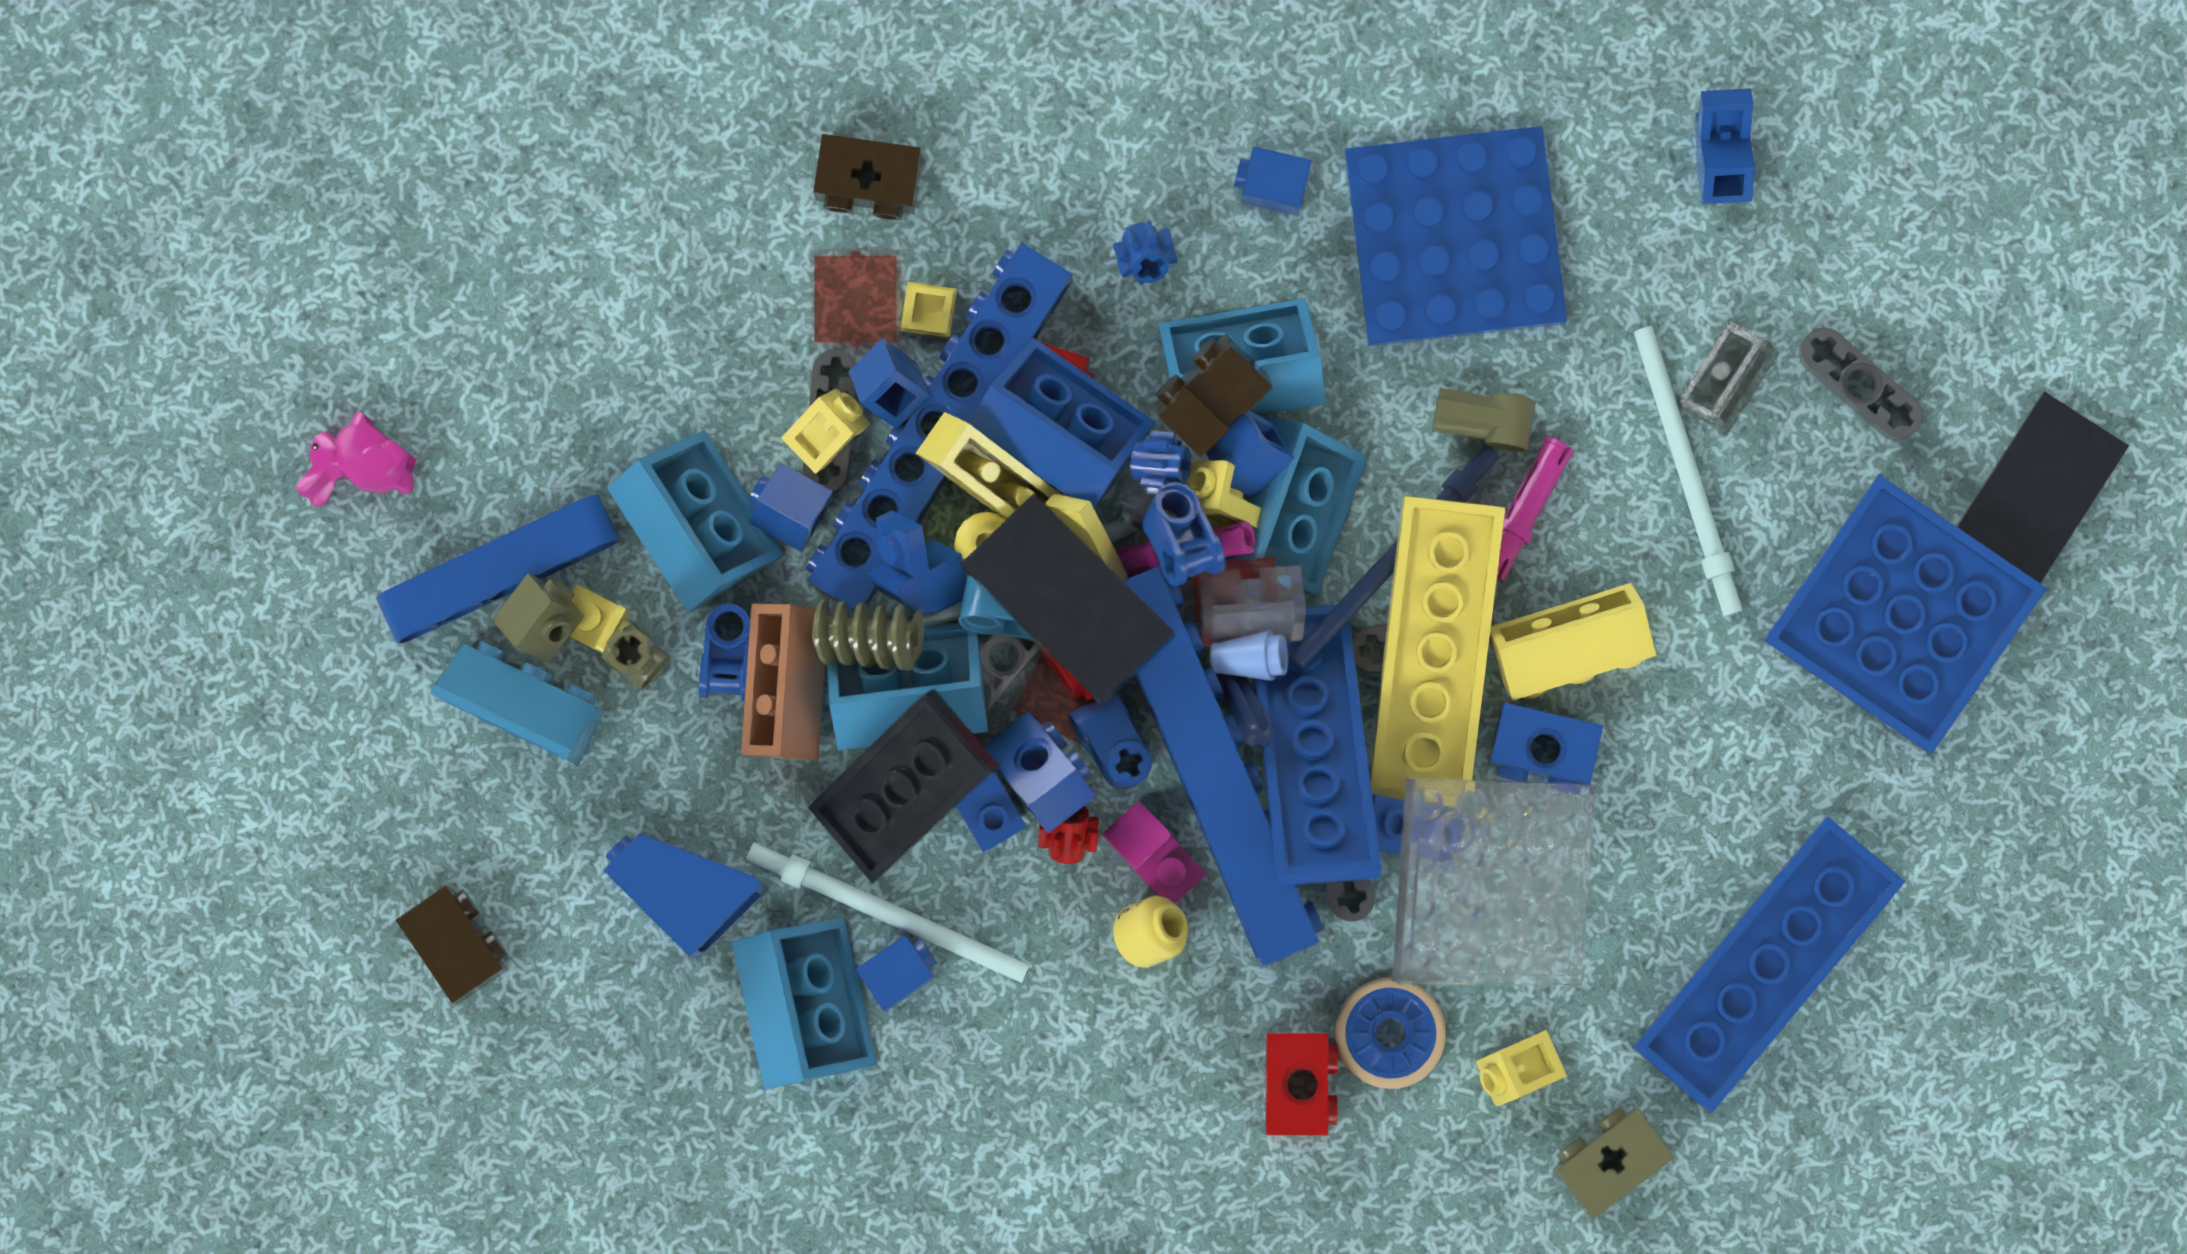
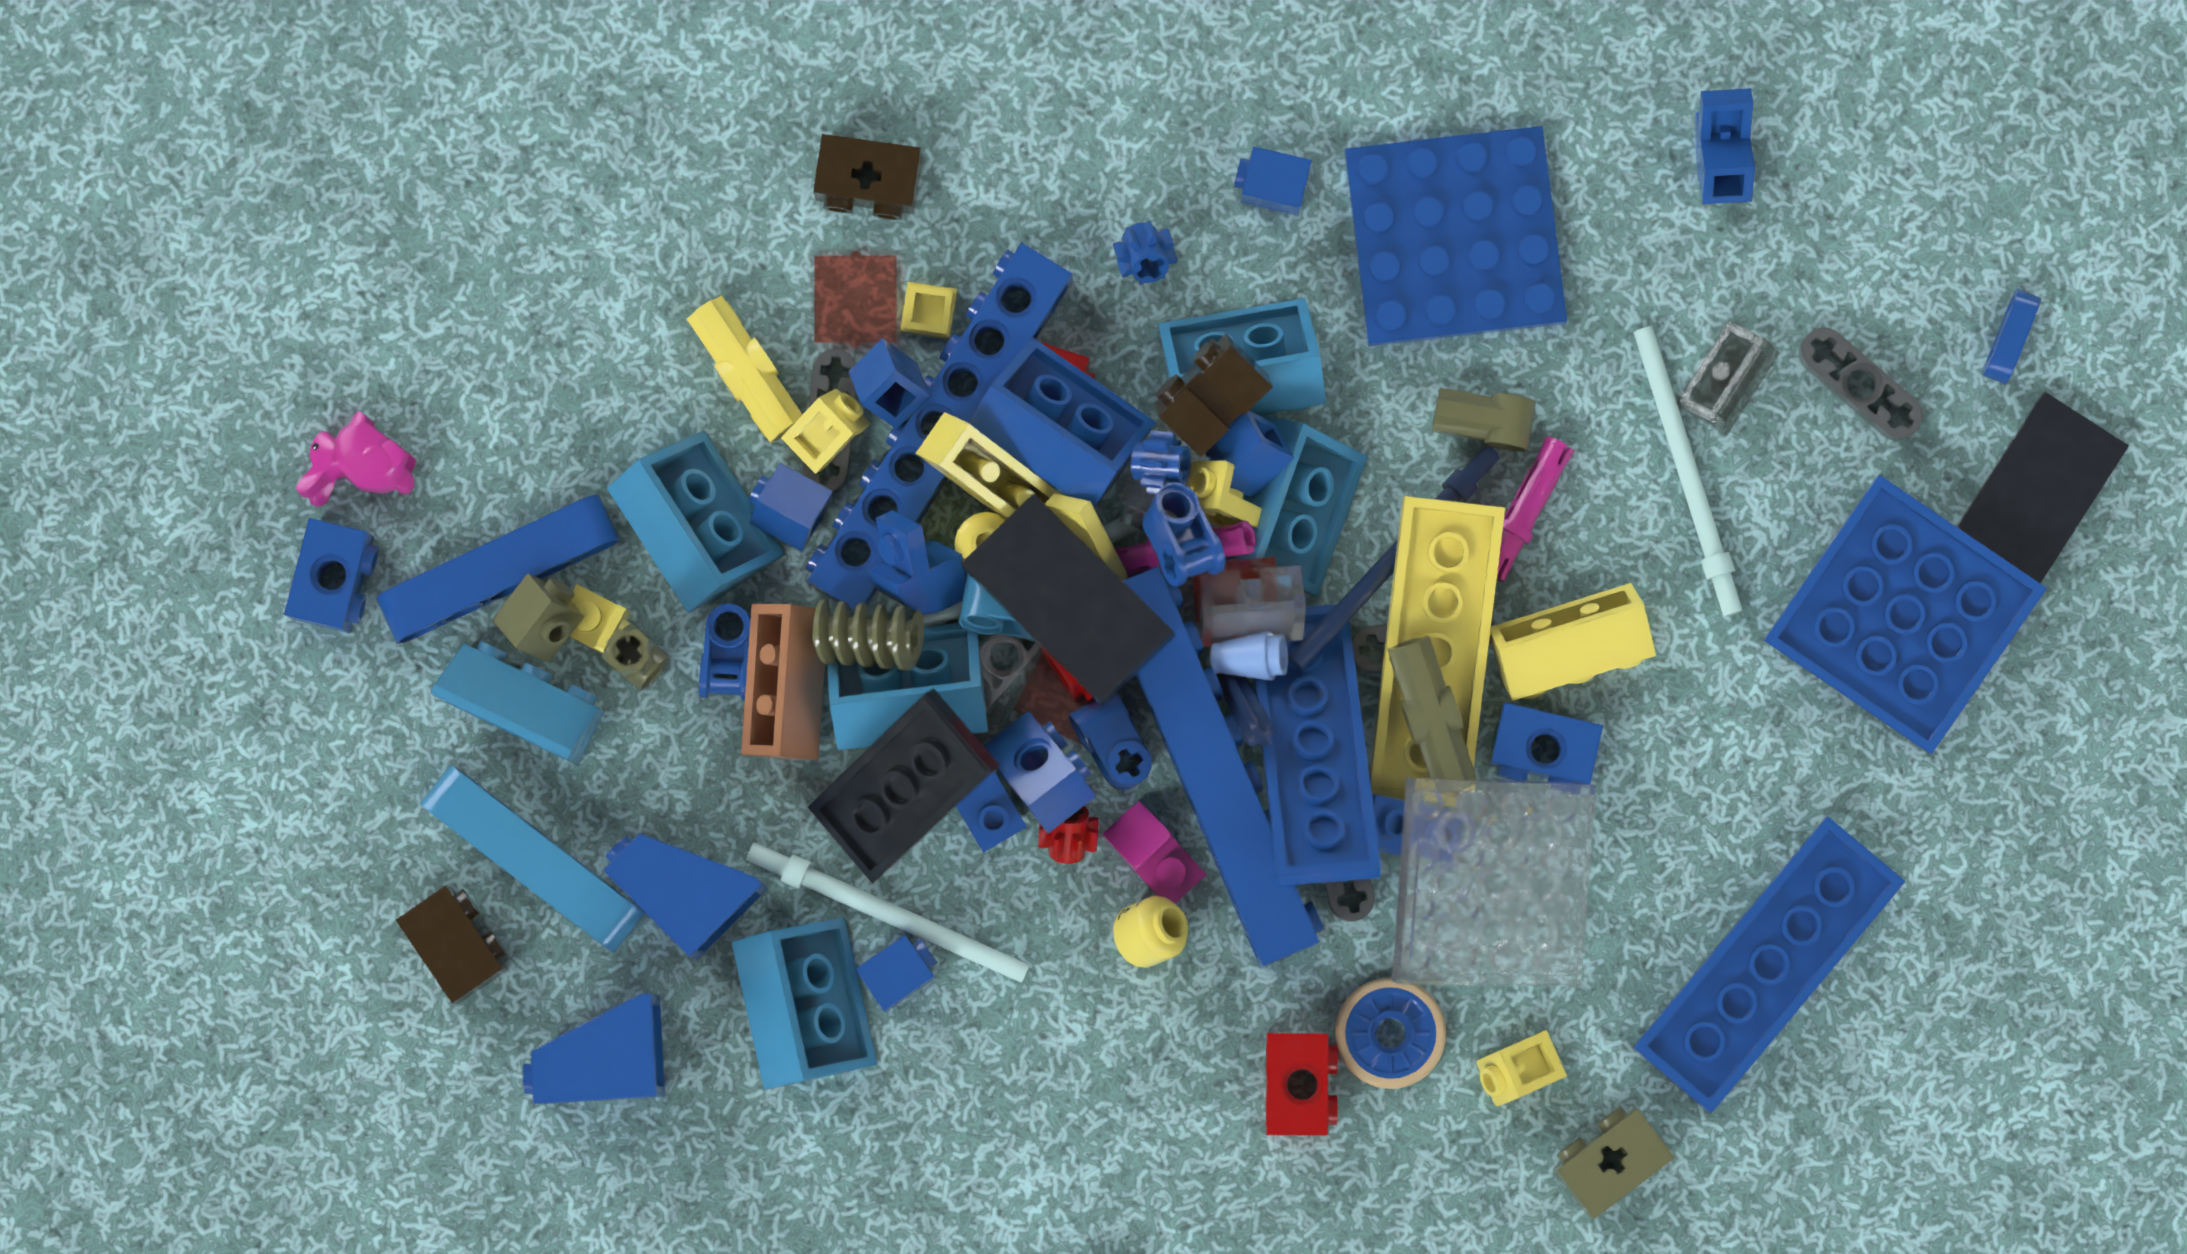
none -> blue brick [284,518,379,634]
none -> dark azure beam [420,764,645,953]
none -> blue slope [523,994,666,1104]
none -> light yellow piece [687,295,802,444]
none -> olive piece [1387,635,1477,794]
none -> blue beam [1982,288,2041,385]

